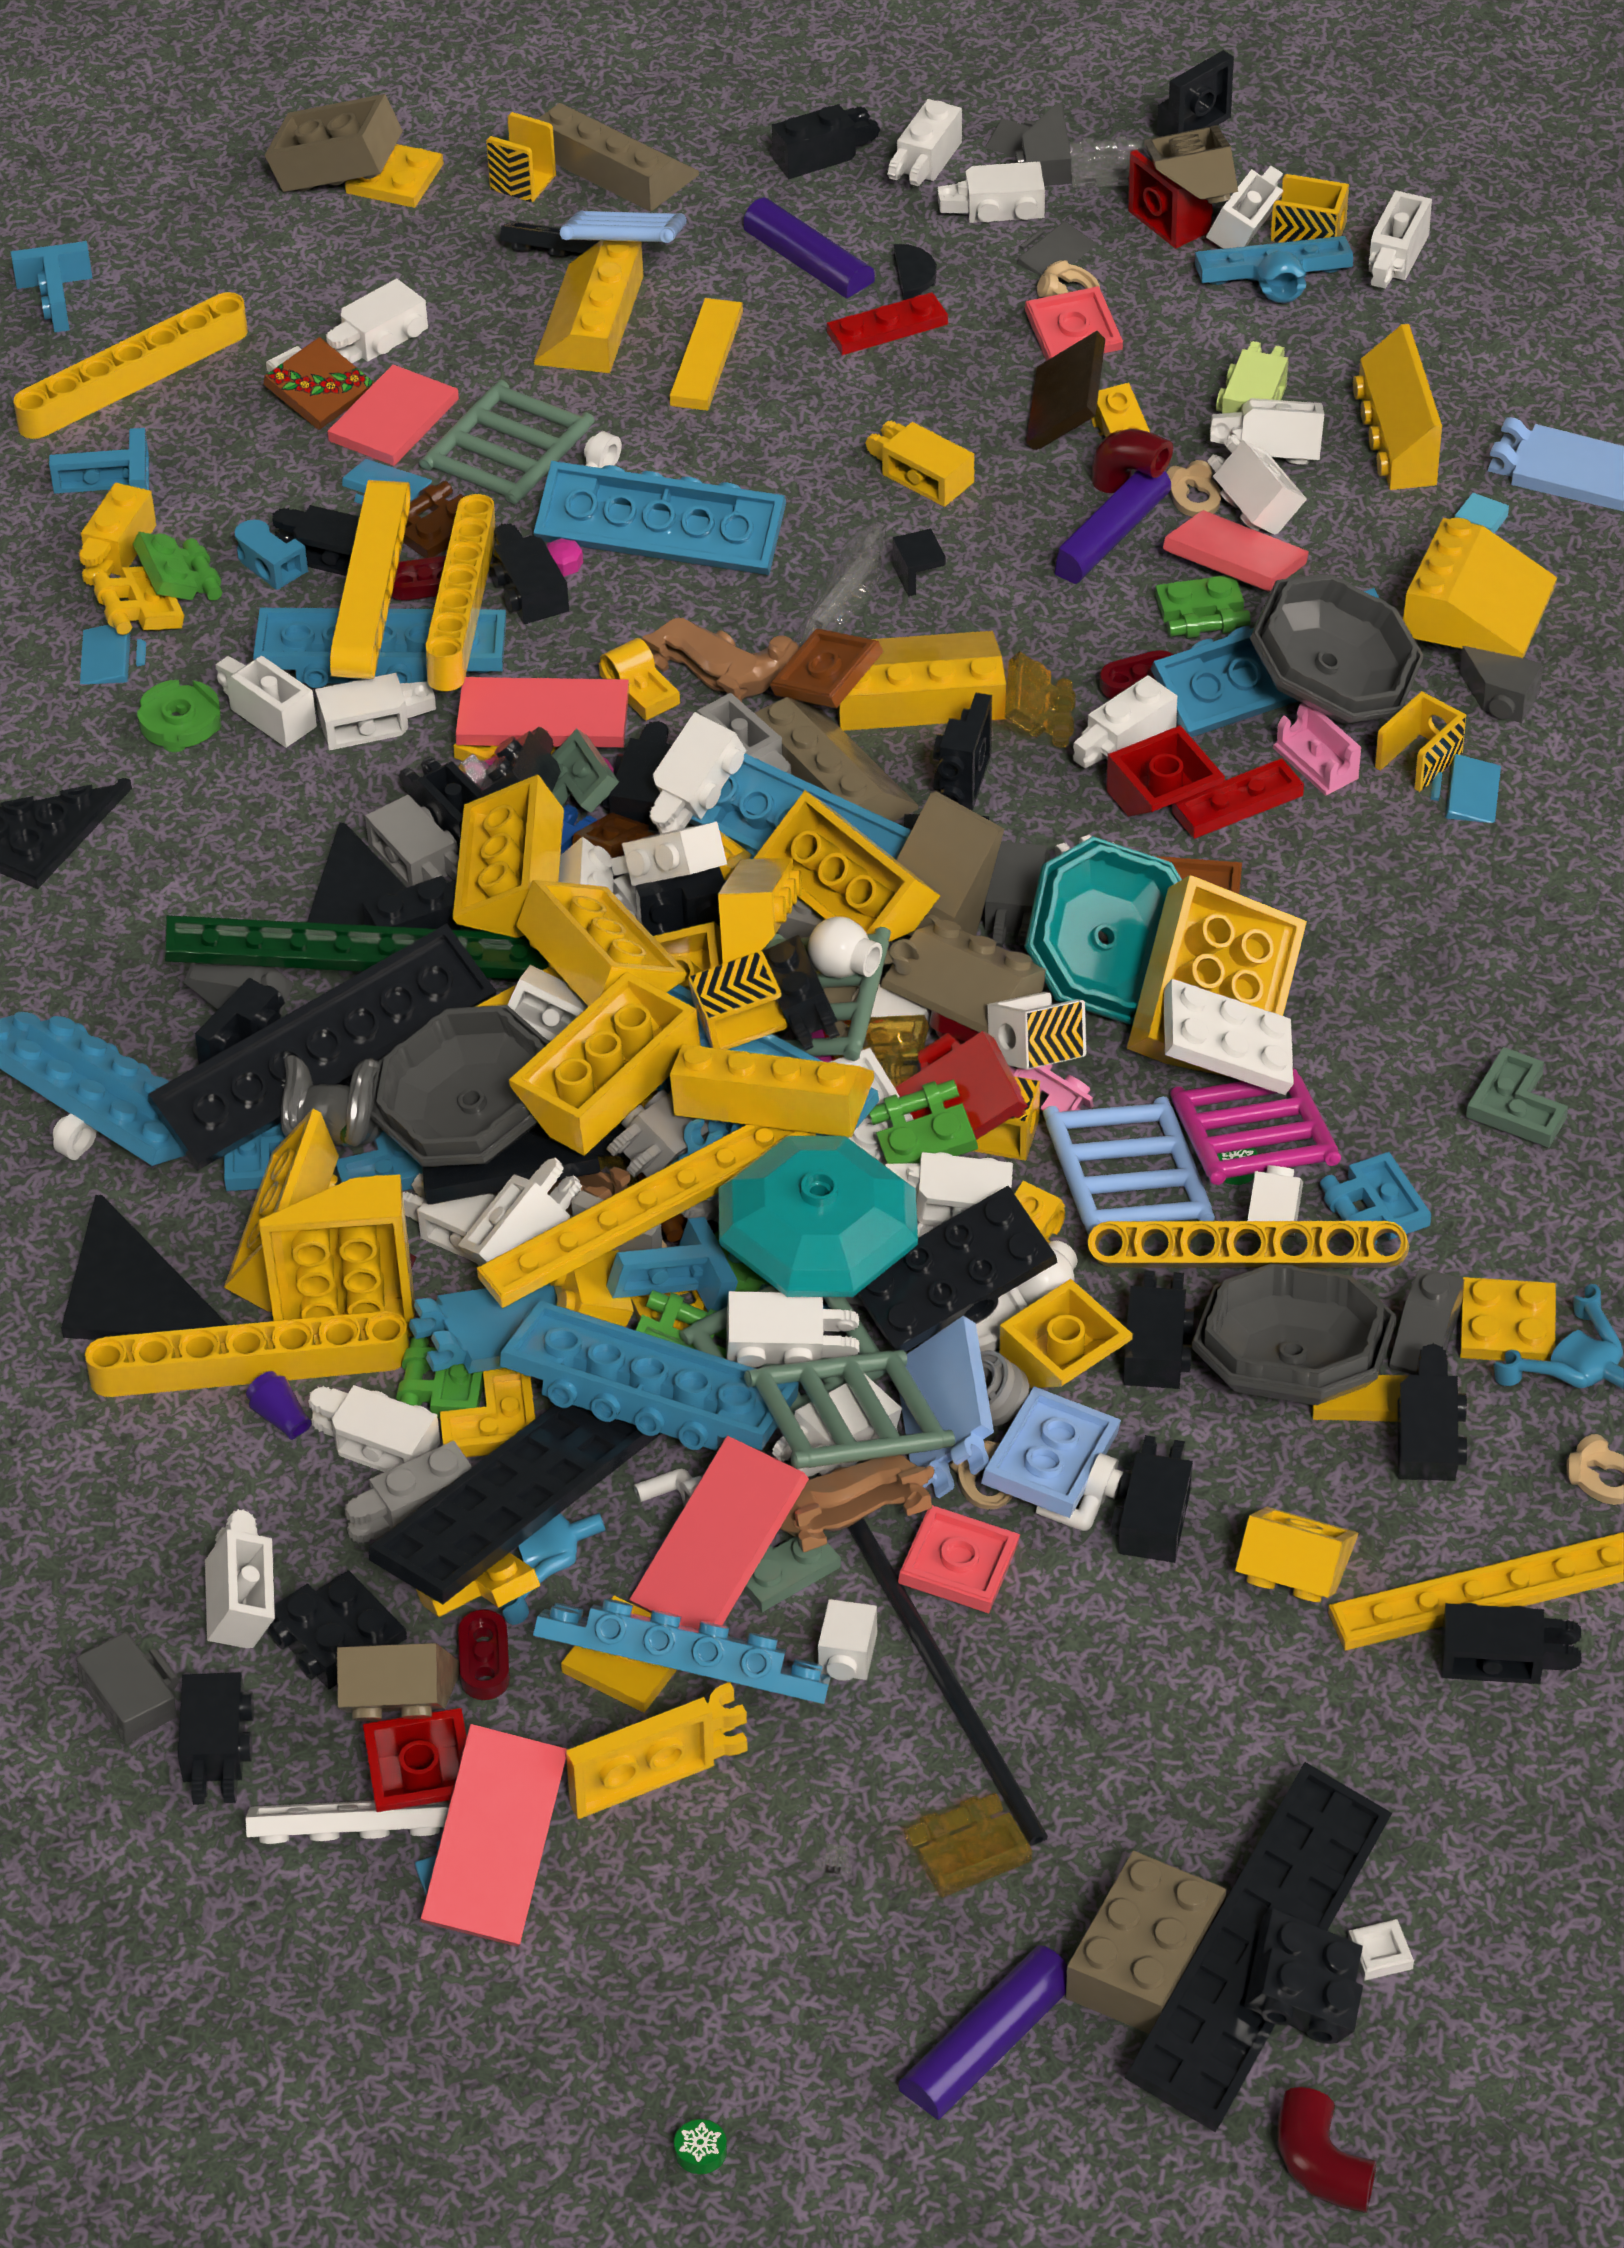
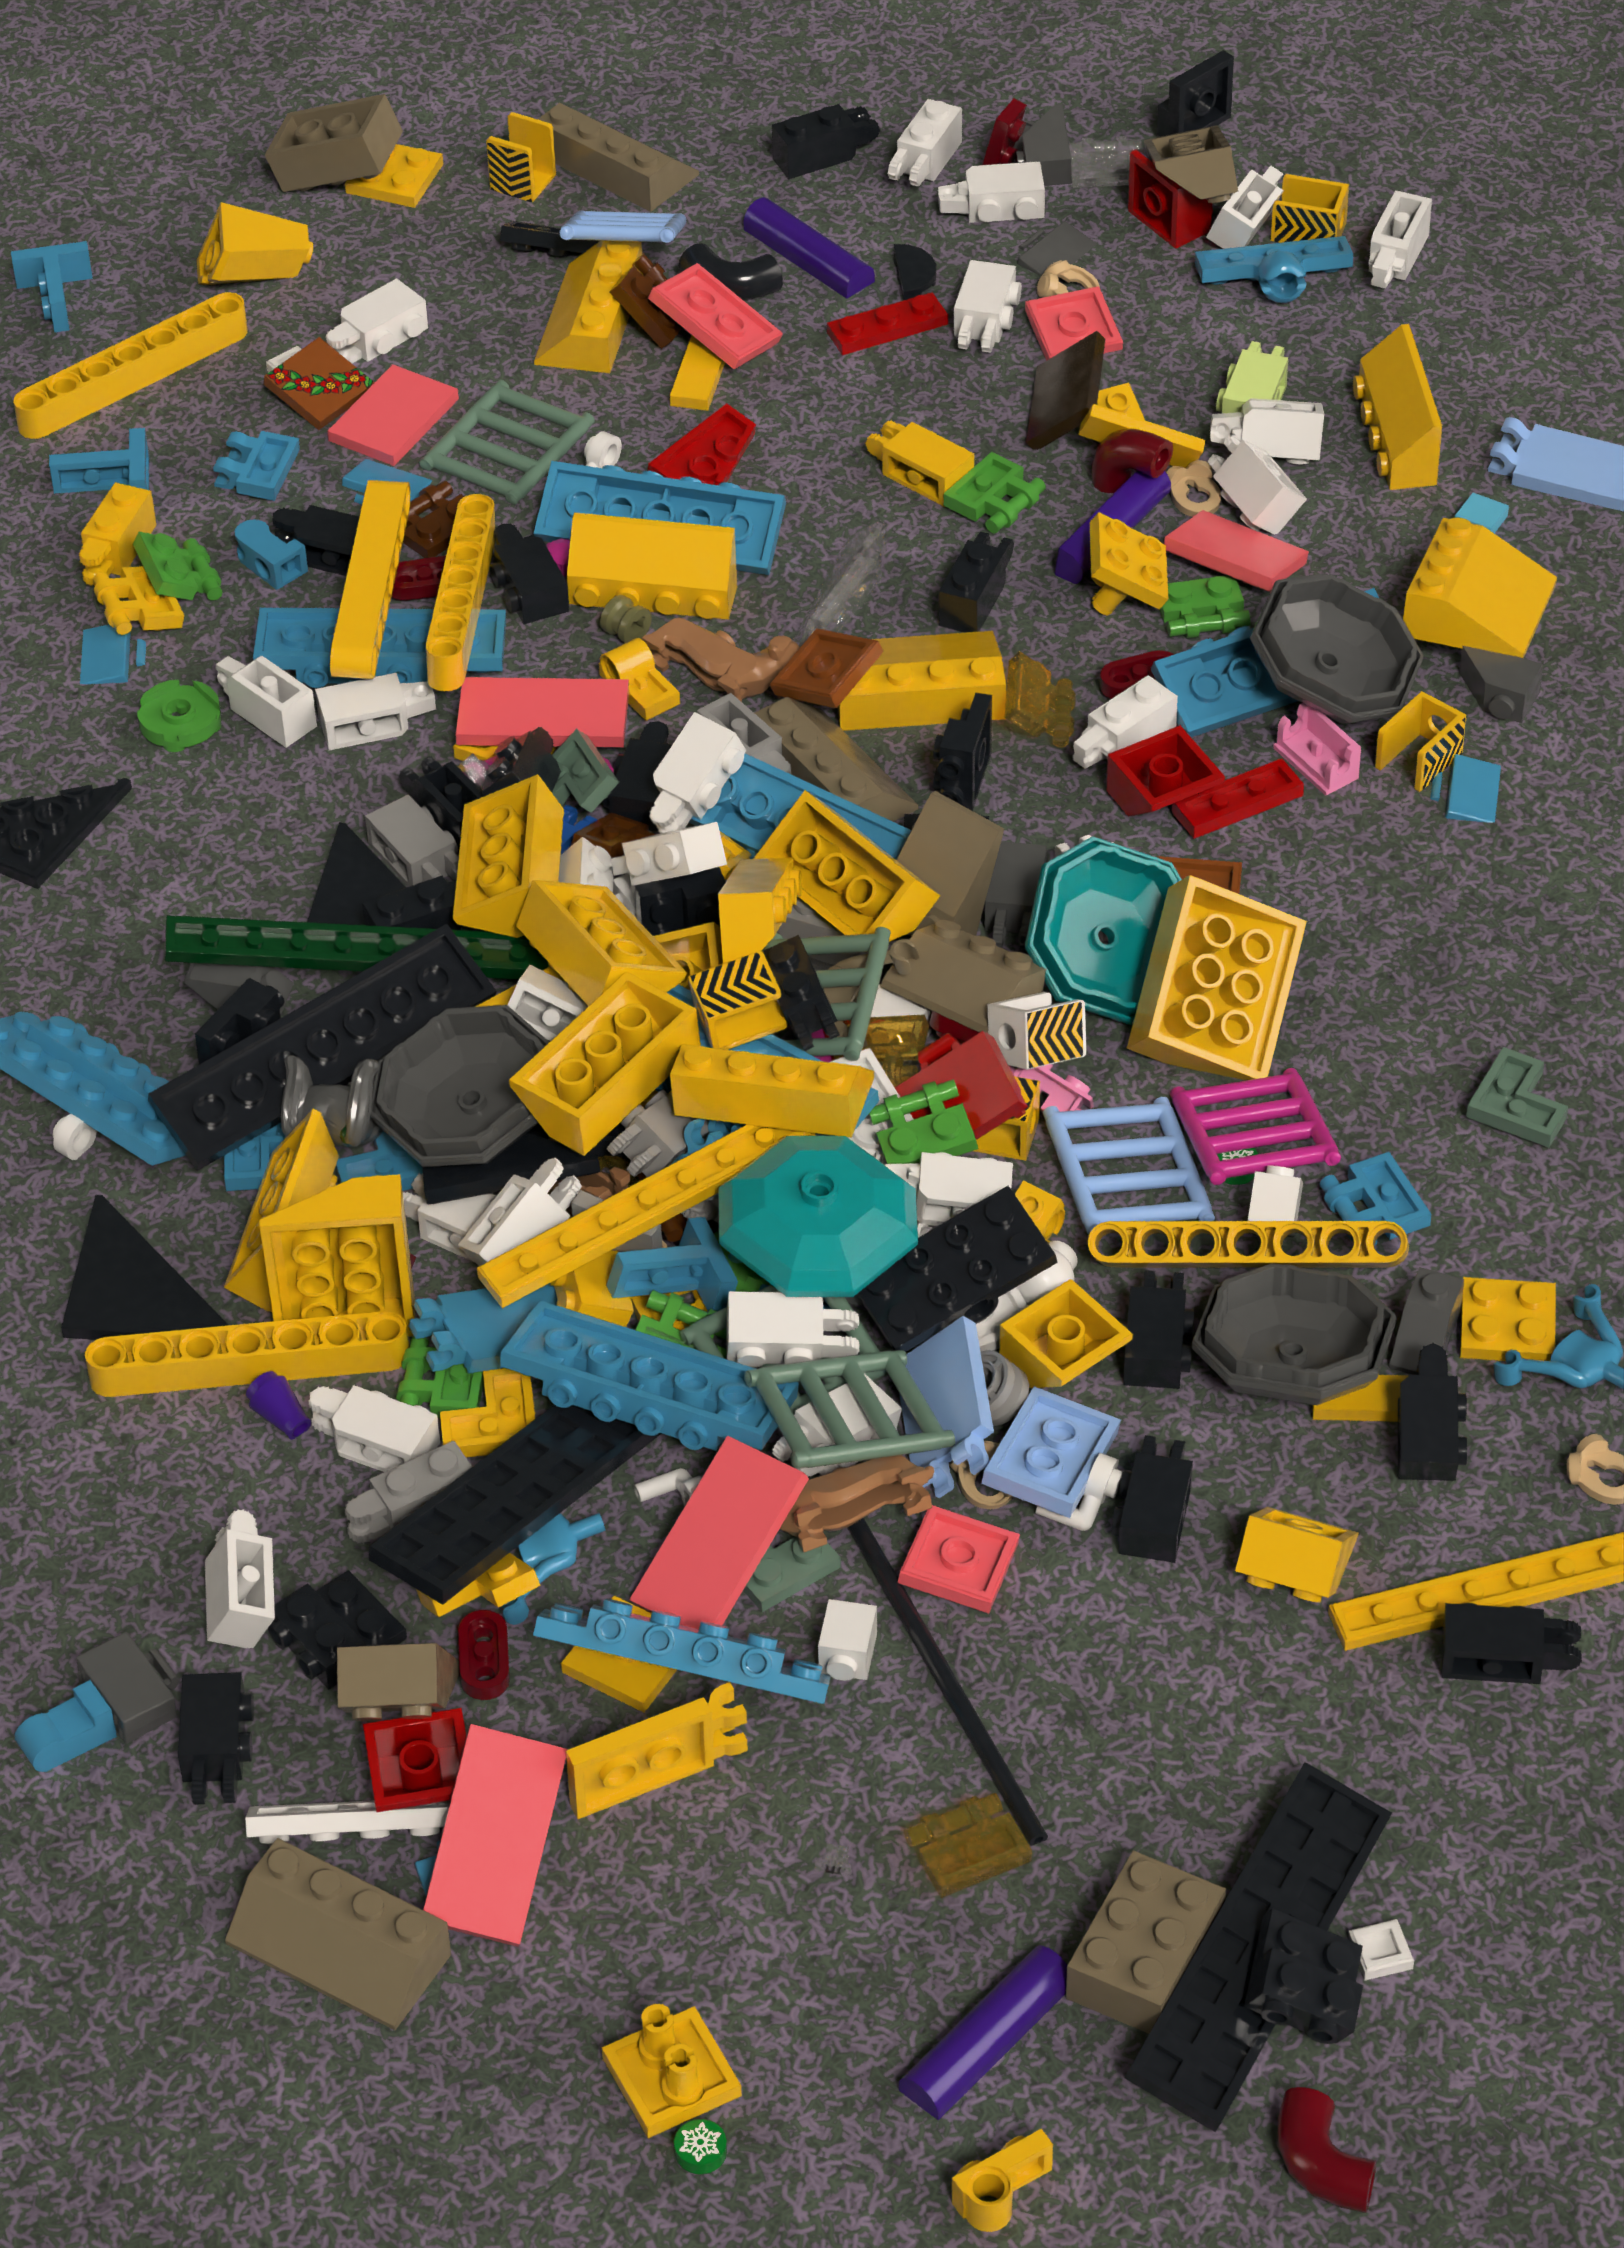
white piece [808,916,882,978] -> none
black panel [893,528,946,597] -> none
white plate [1164,979,1294,1095] -> none
none -> dark azure leg [14,1680,117,1772]
none -> yellow slope [197,202,313,285]
none -> dark azure plate [213,431,300,501]
none -> dark tan slope [225,1838,451,2030]
none -> yellow slope [567,512,737,620]
none -> olive wheel [600,595,652,643]
none -> yellow plate [602,2004,742,2138]
none -> reddish brown plate [610,253,682,349]
none -> red wing [647,403,756,485]
none -> coral tile [648,263,783,369]
none -> black cylinder [678,243,783,300]
none -> black hinge [939,532,1014,633]
none -> bright green plate [944,452,1046,534]
none -> yellow plate [952,2128,1053,2232]
none -> white hinge [954,260,1021,353]
none -> dark red plate [982,98,1027,165]
none -> yellow tile [1079,404,1205,469]
none -> yellow plate [1089,512,1169,616]

